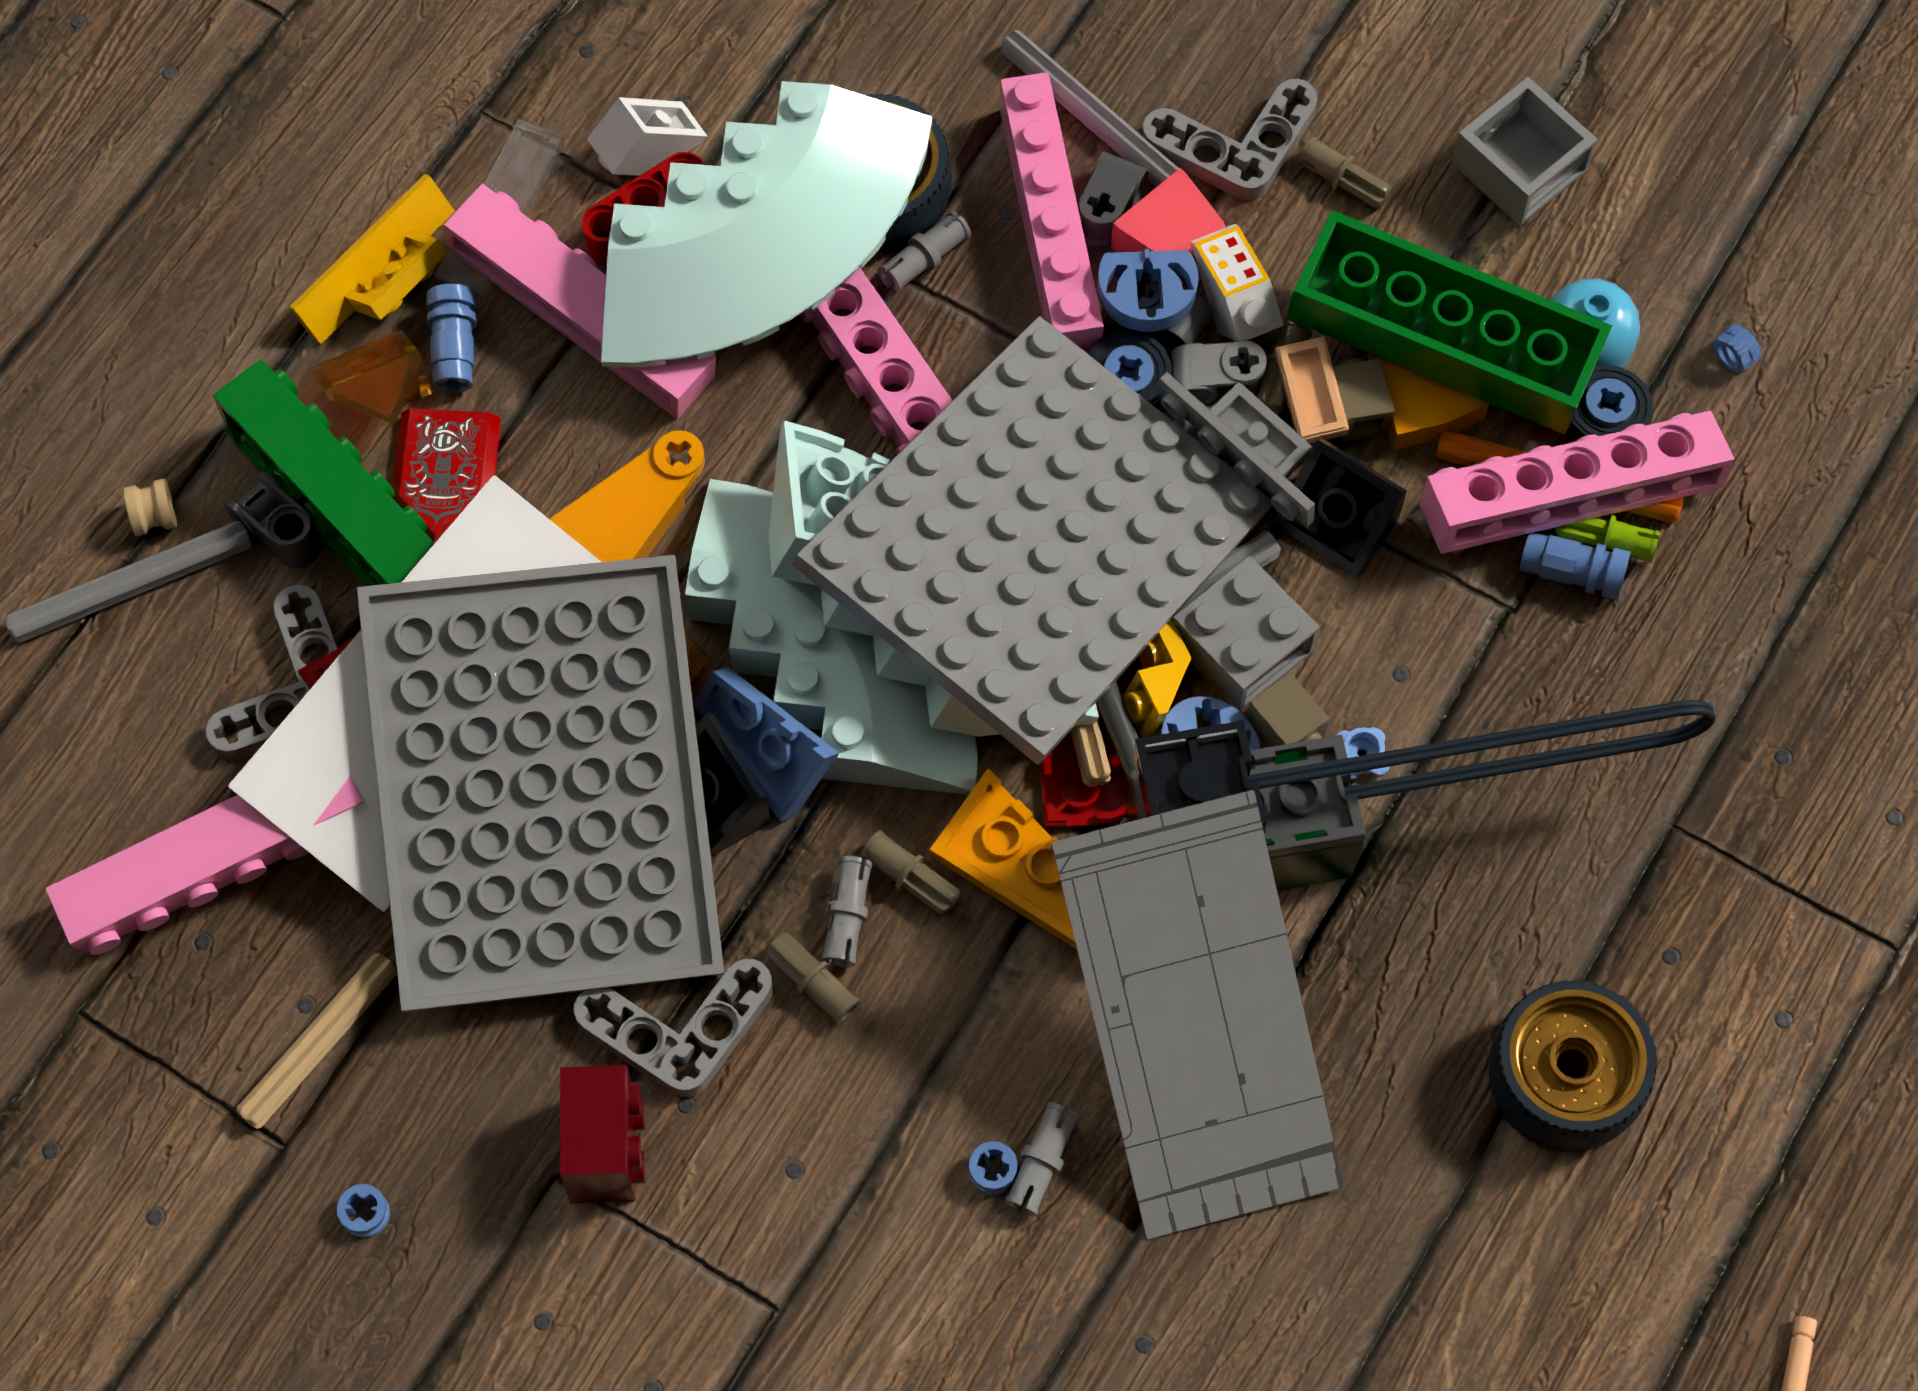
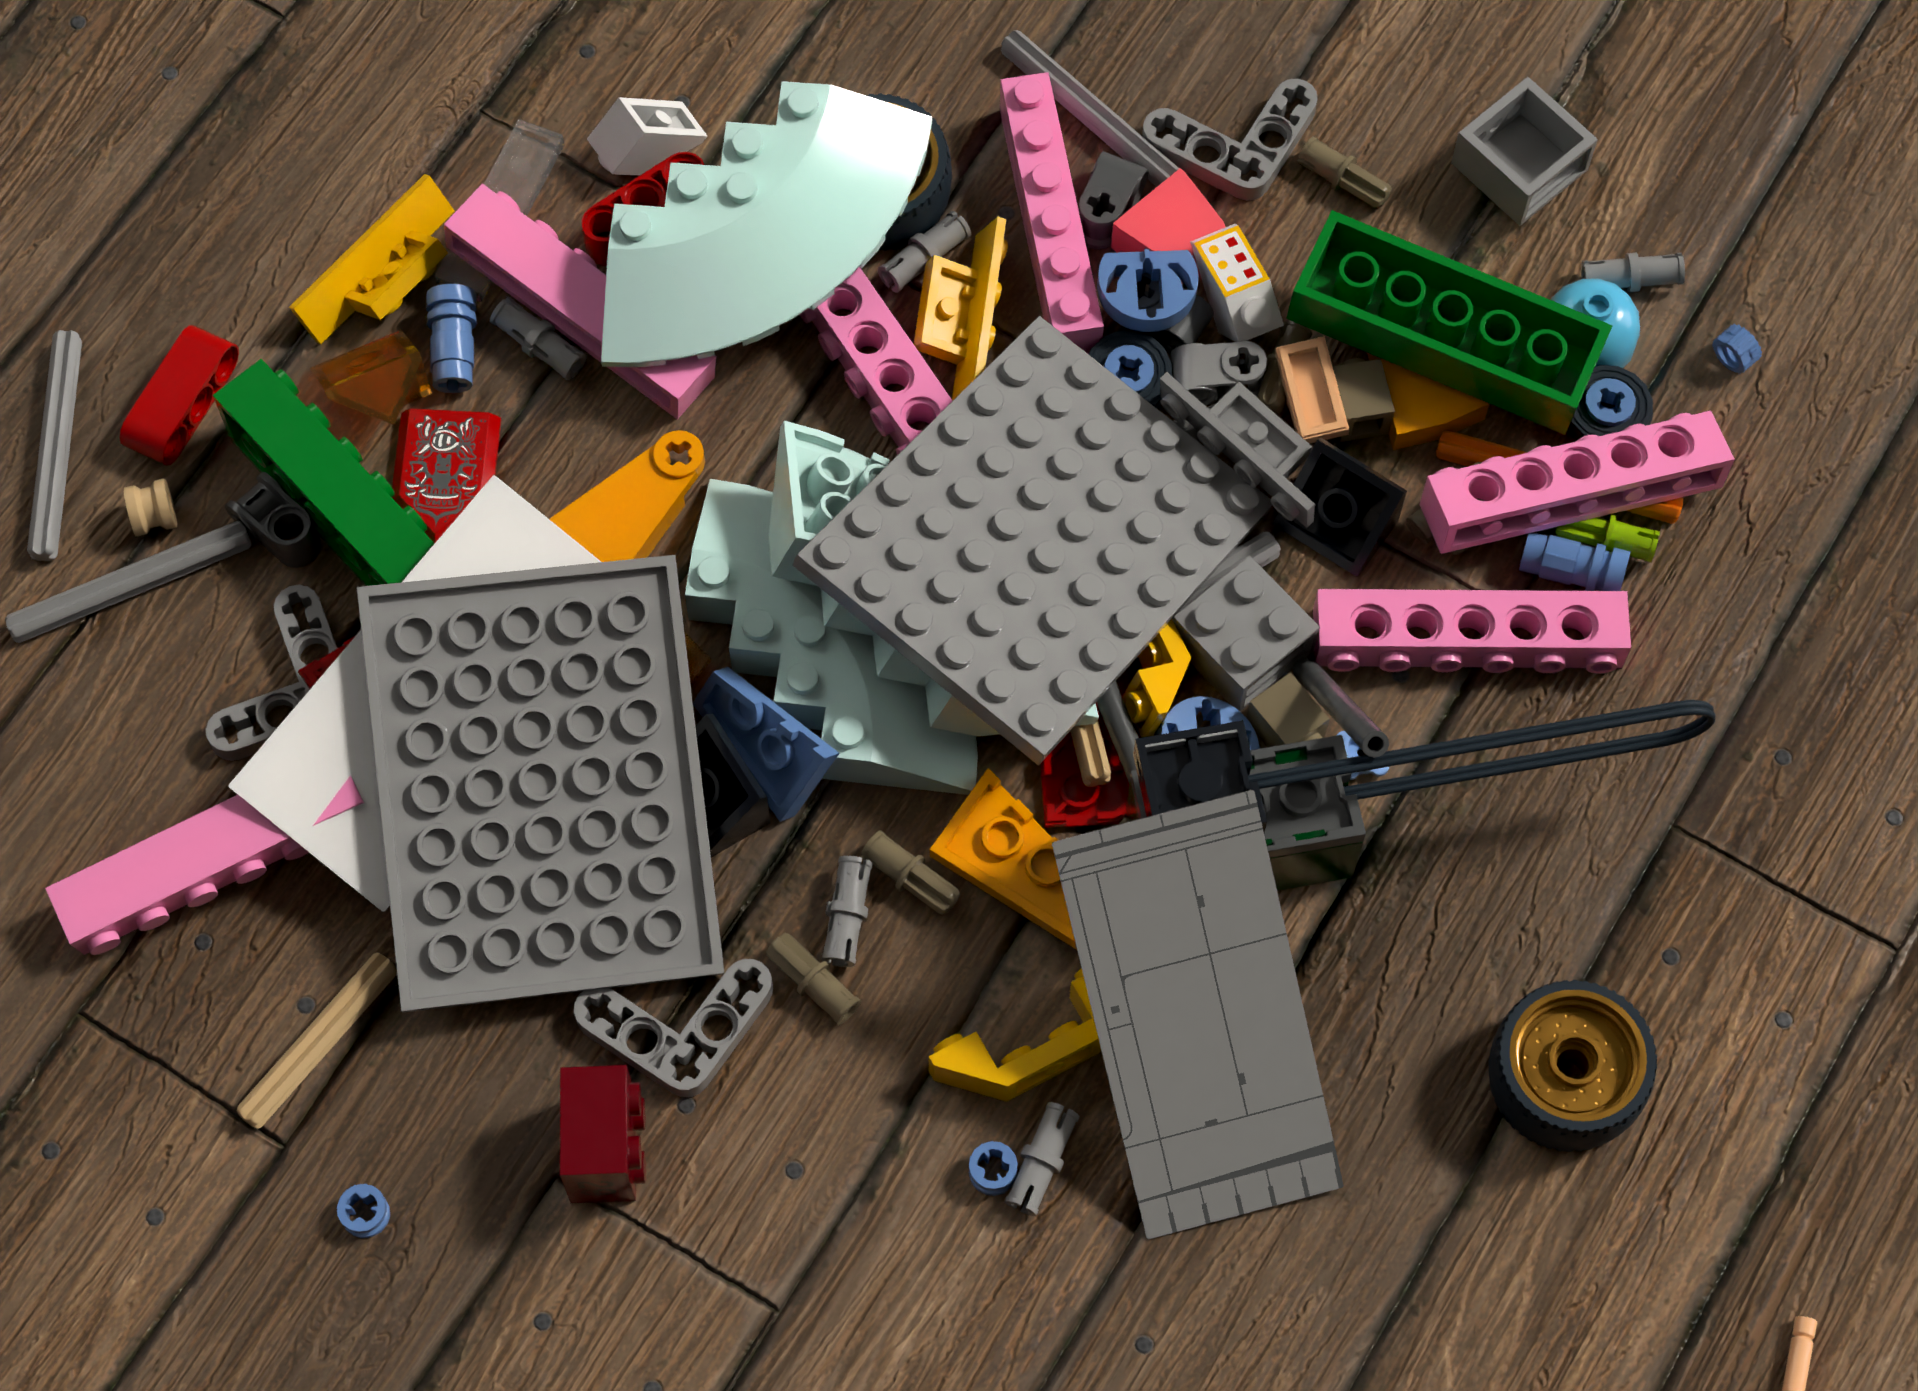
none -> light grey axle [27,330,82,561]
none -> red beam [119,325,239,466]
none -> light grey pin [490,297,587,380]
none -> yellow bracket [914,216,1008,400]
none -> yellow slope [929,968,1101,1101]
none -> dark grey piece [1293,657,1389,758]
none -> bright pink brick [1313,589,1631,674]
none -> light grey pin [1581,252,1685,292]

